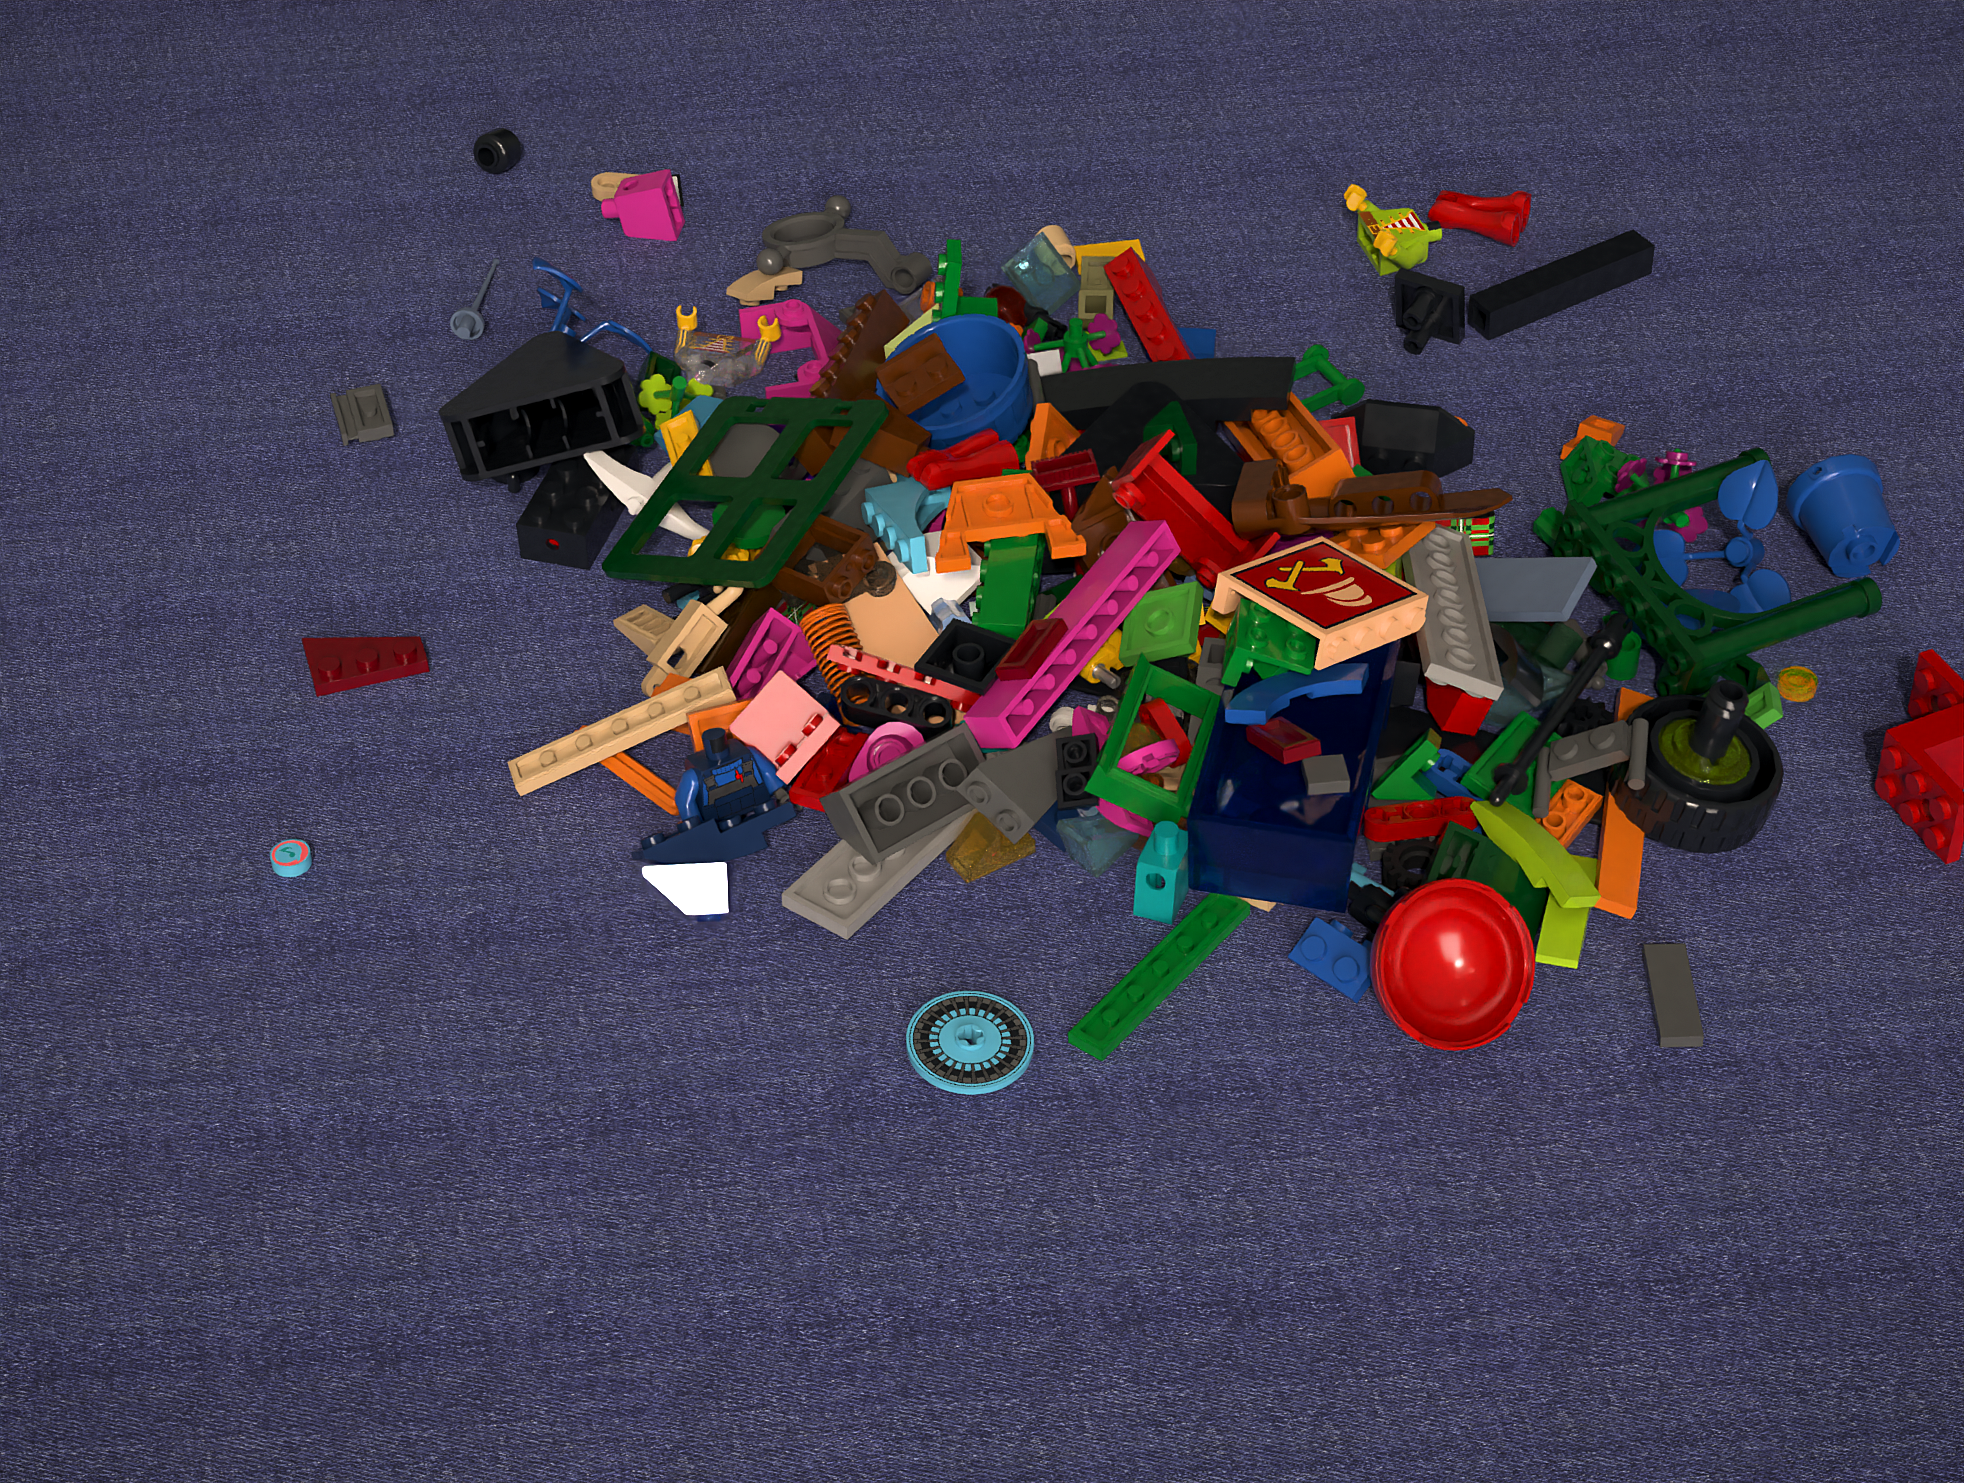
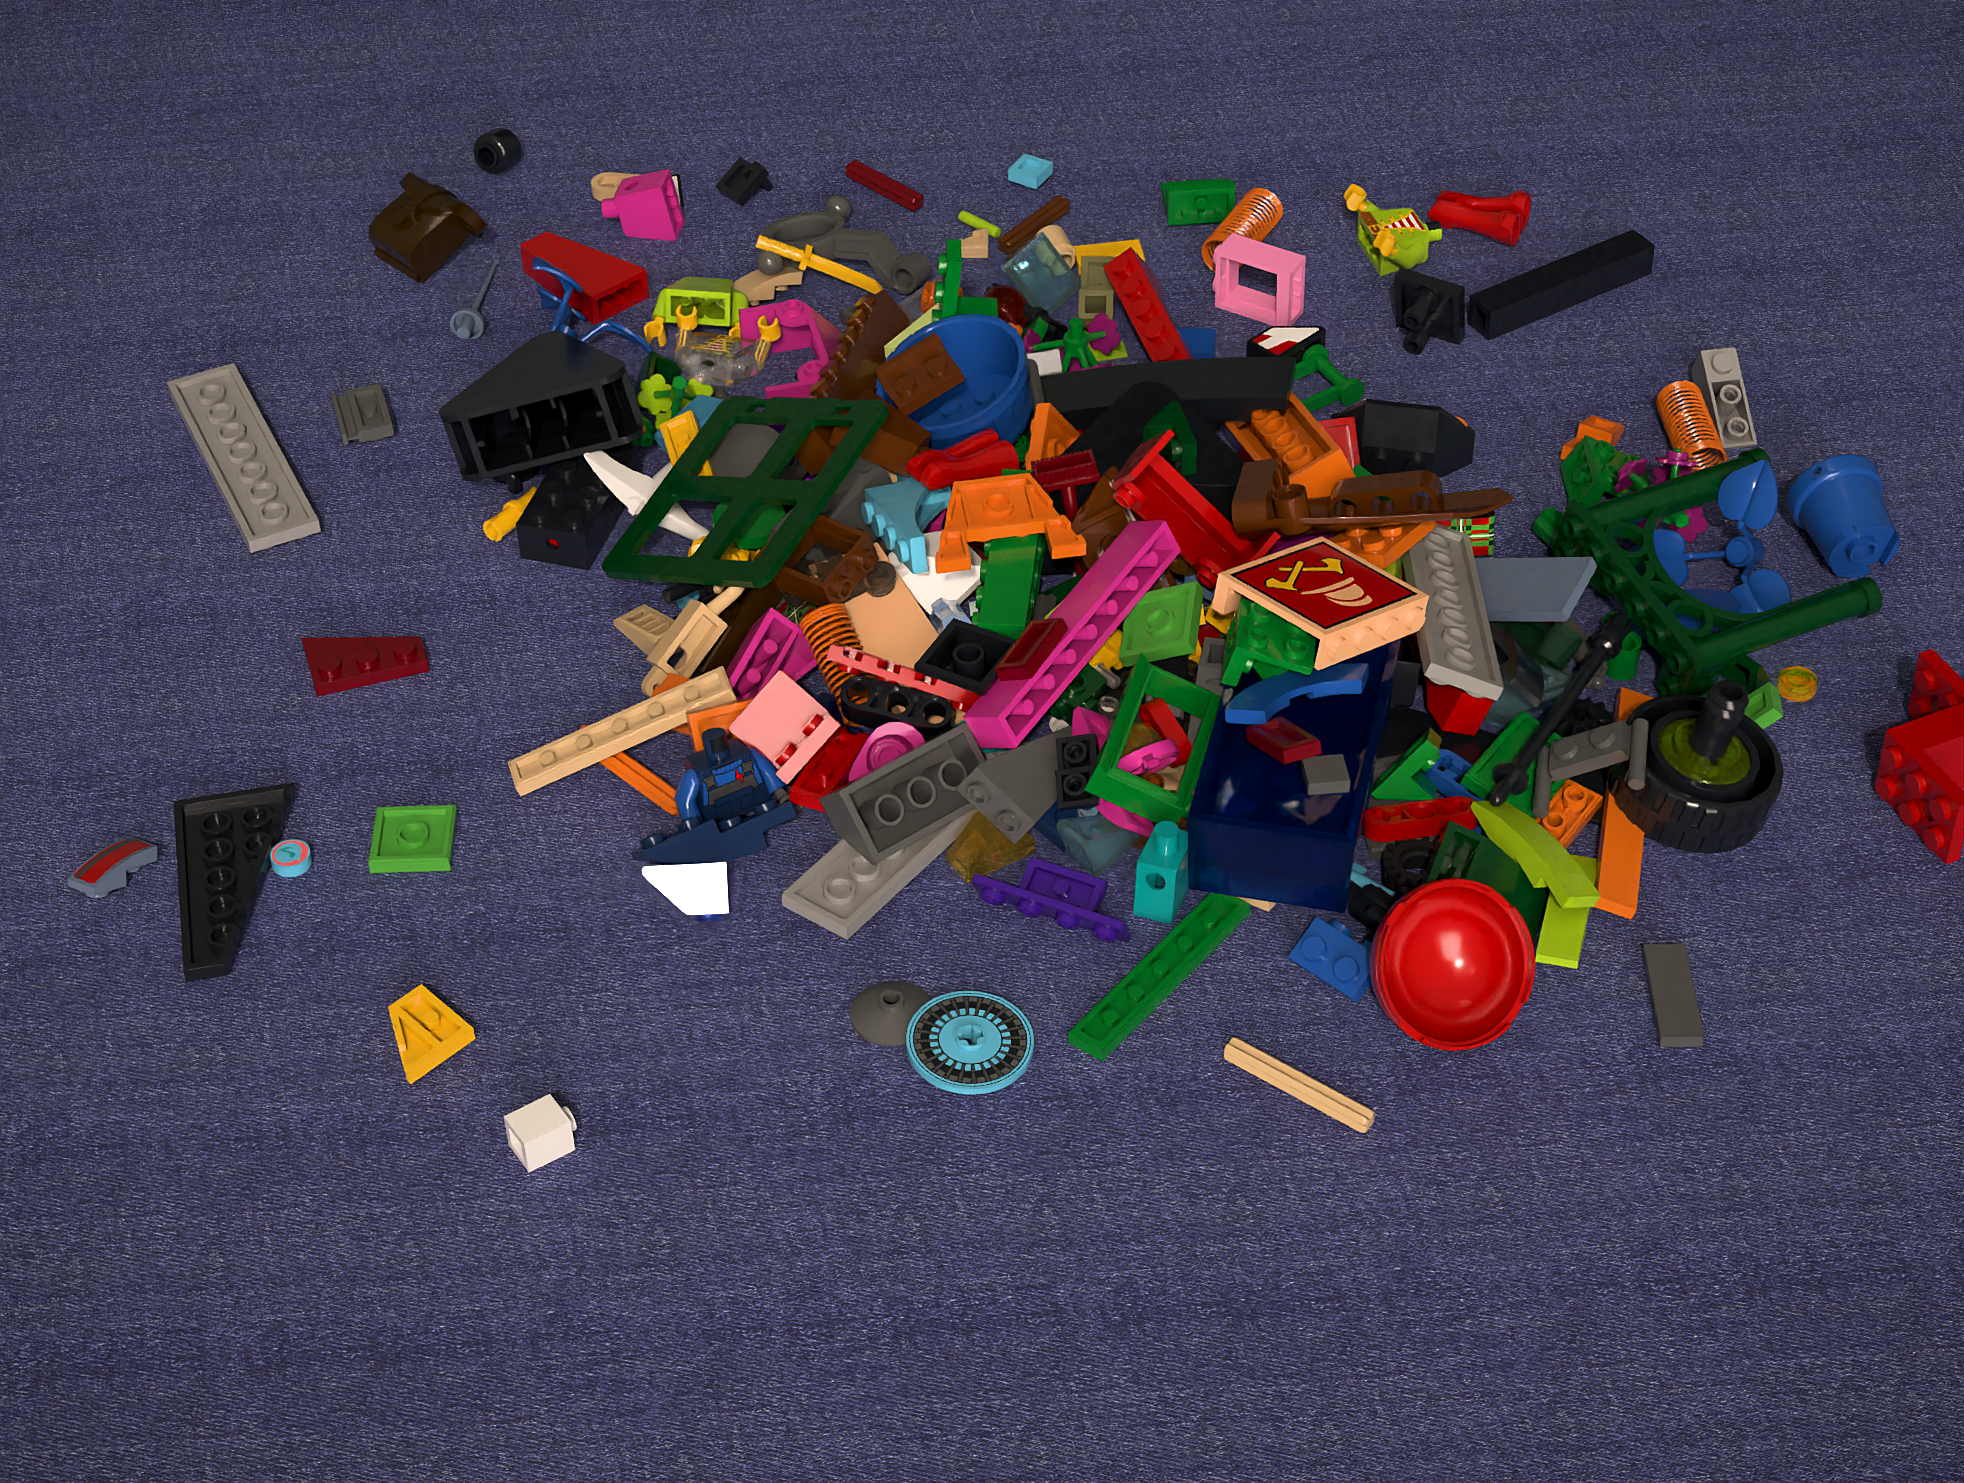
none -> slope [67,836,158,898]
none -> light grey plate [167,363,321,553]
none -> black wing [173,783,296,982]
none -> dark brown piece [368,172,487,283]
none -> bright green tile [368,805,458,873]
none -> yellow wing [388,984,476,1084]
none -> yellow pin [483,486,537,542]
none -> white brick [504,1094,577,1172]
none -> red slope [520,231,649,325]
none -> lime torso [644,276,749,352]
none -> black bracket [715,157,773,206]
none -> yellow sword [755,234,883,294]
none -> dark red axle [845,160,924,212]
none -> dark grey dish [850,981,931,1047]
none -> lime piece [958,210,1001,238]
none -> tan tile [959,229,989,258]
none -> dark purple bracket [971,857,1131,943]
none -> reddish brown axle [998,195,1070,255]
none -> medium azure plate [1008,153,1053,189]
none -> dark green brick [1048,663,1108,726]
none -> green bracket [1161,178,1235,226]
none -> orange piece [1201,188,1283,272]
none -> bright pink window [1212,233,1306,326]
none -> tan axle [1223,1037,1375,1133]
none -> slope [1246,326,1326,364]
none -> orange piece [1656,381,1728,472]
none -> light grey slope [1691,347,1757,450]

